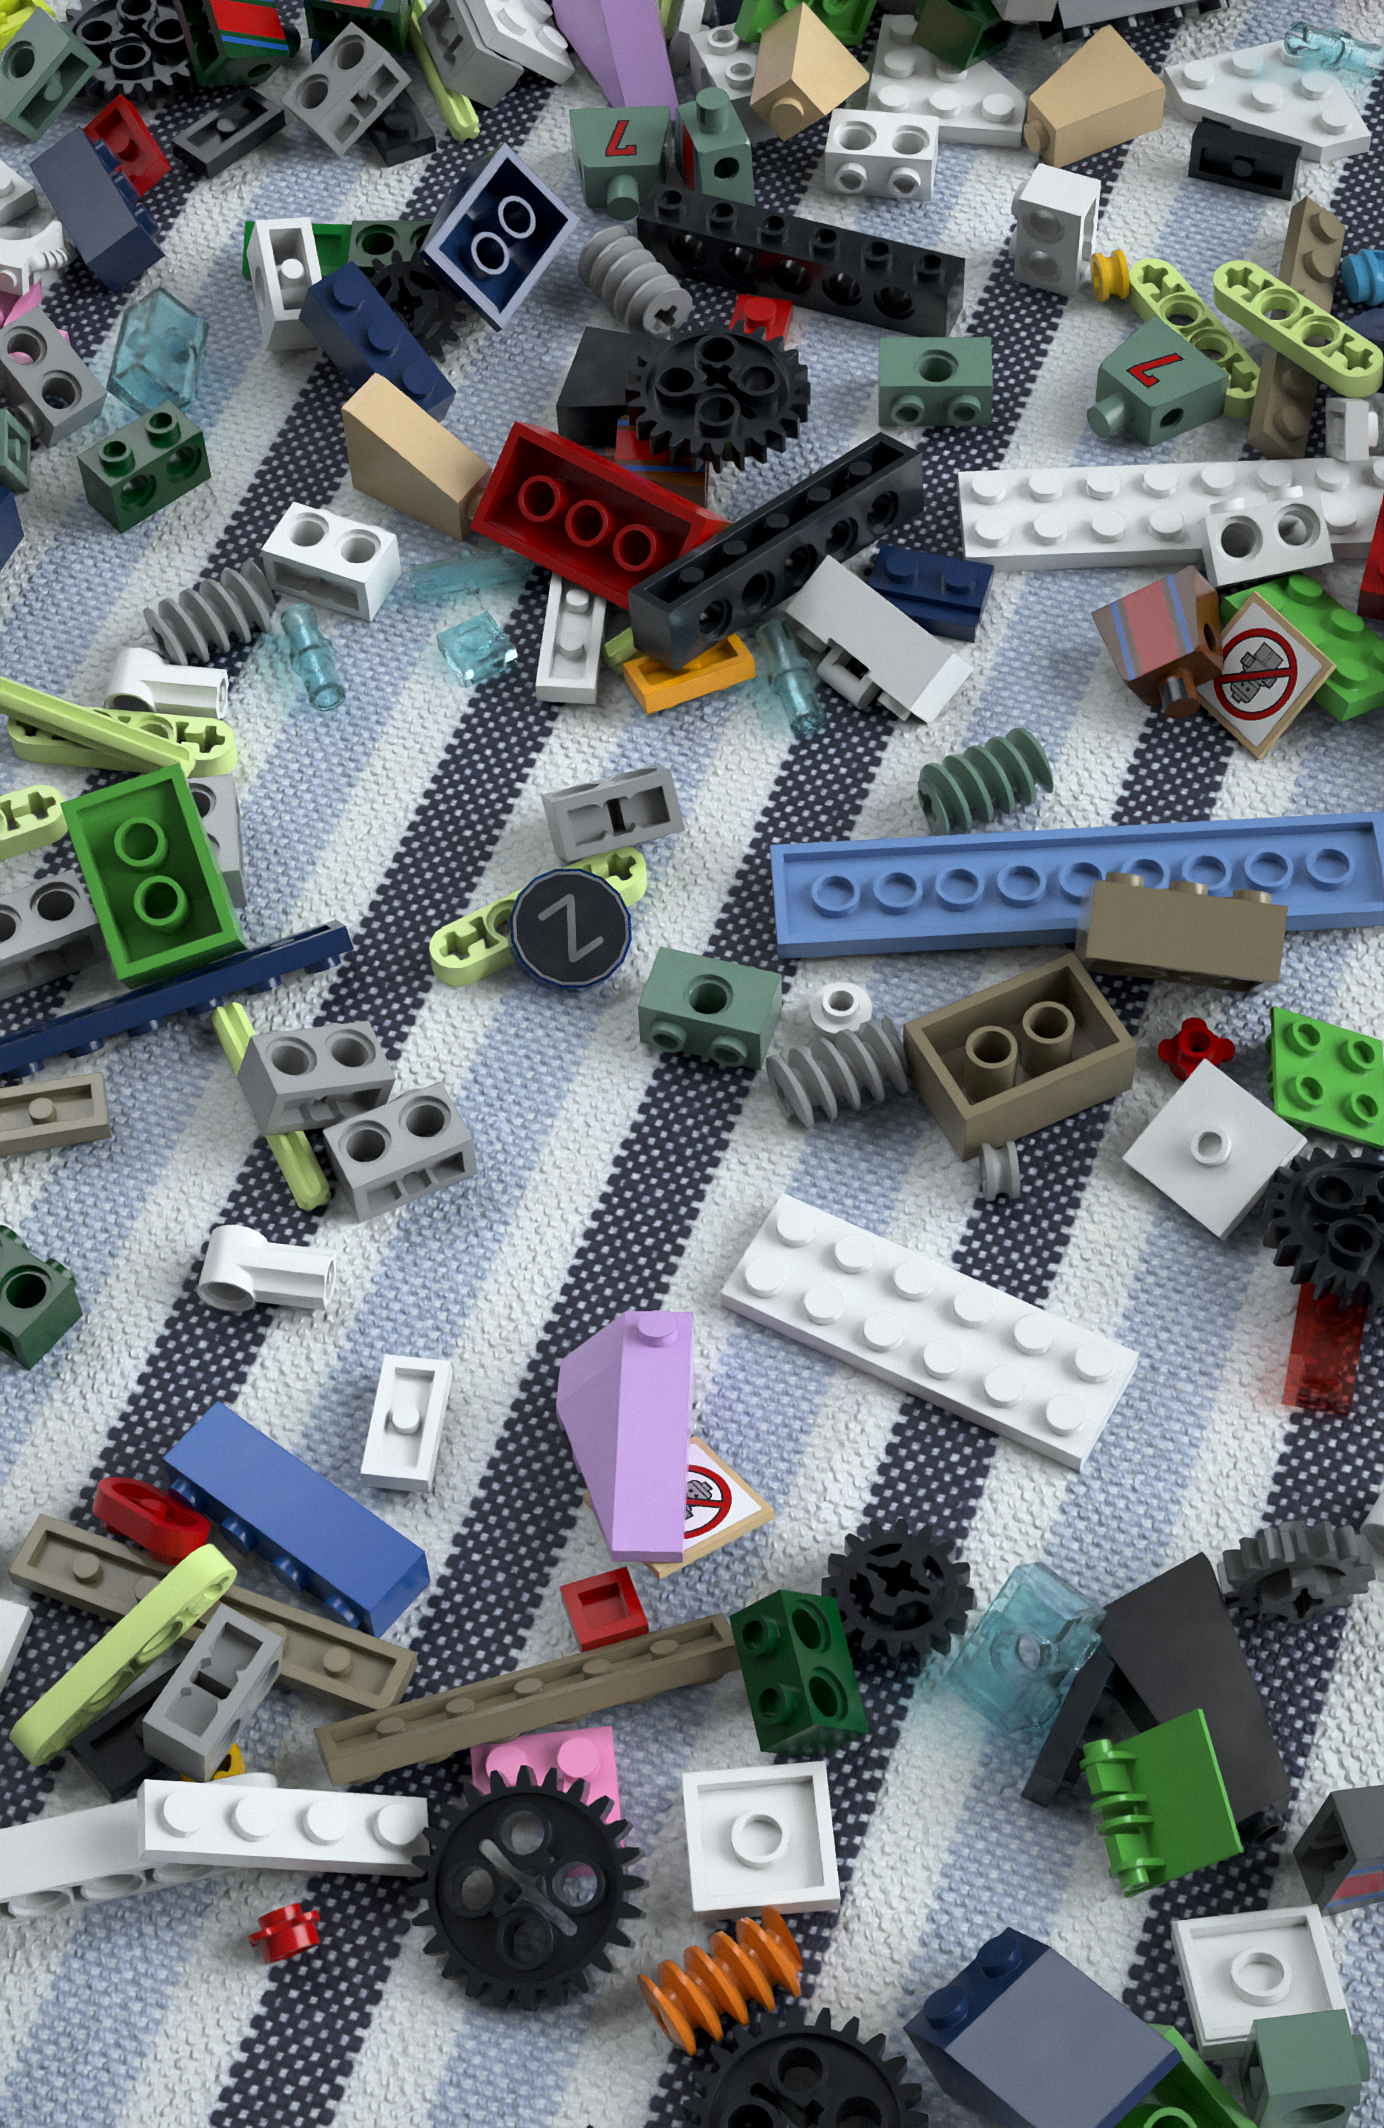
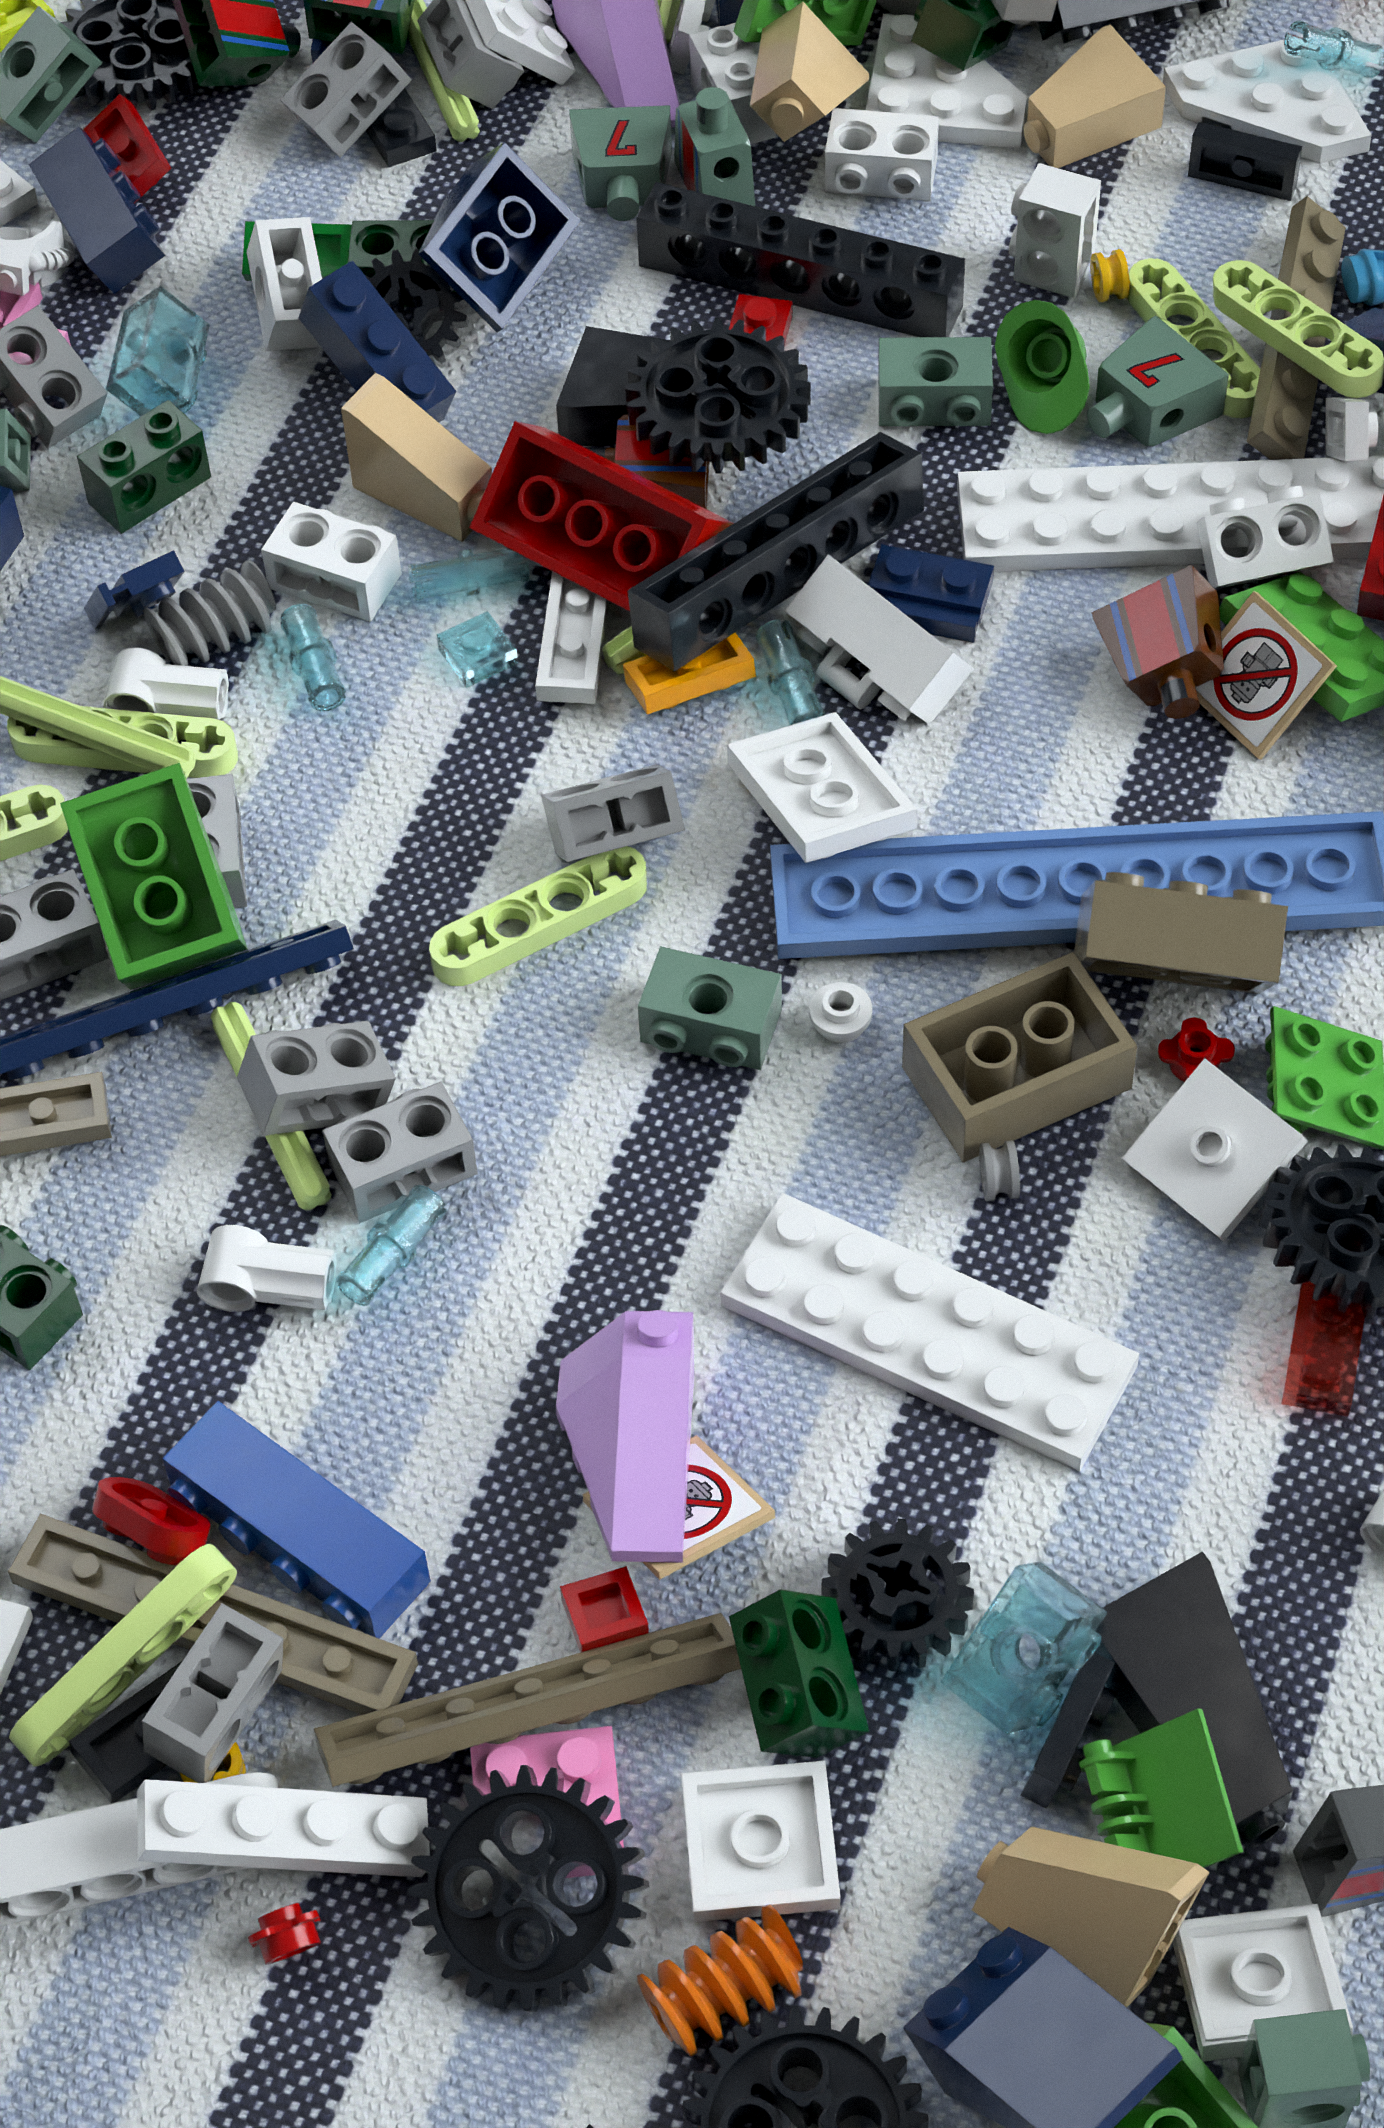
black plate [171,86,286,180] -> none
white plate [360,1354,453,1493] -> none
black tile [507,868,632,993] -> none
light grey piece [578,226,692,339] -> none
light grey piece [766,1015,909,1128] -> none
sand green piece [918,728,1054,836] -> none
dark grey gear [1217,1520,1376,1623] -> none
none -> dark blue plate [84,550,185,629]
none -> clear light blue pin [336,1185,447,1306]
none -> white plate [727,712,917,863]
none -> tan slope [972,1826,1210,2007]
none -> bright green piece [995,300,1090,434]

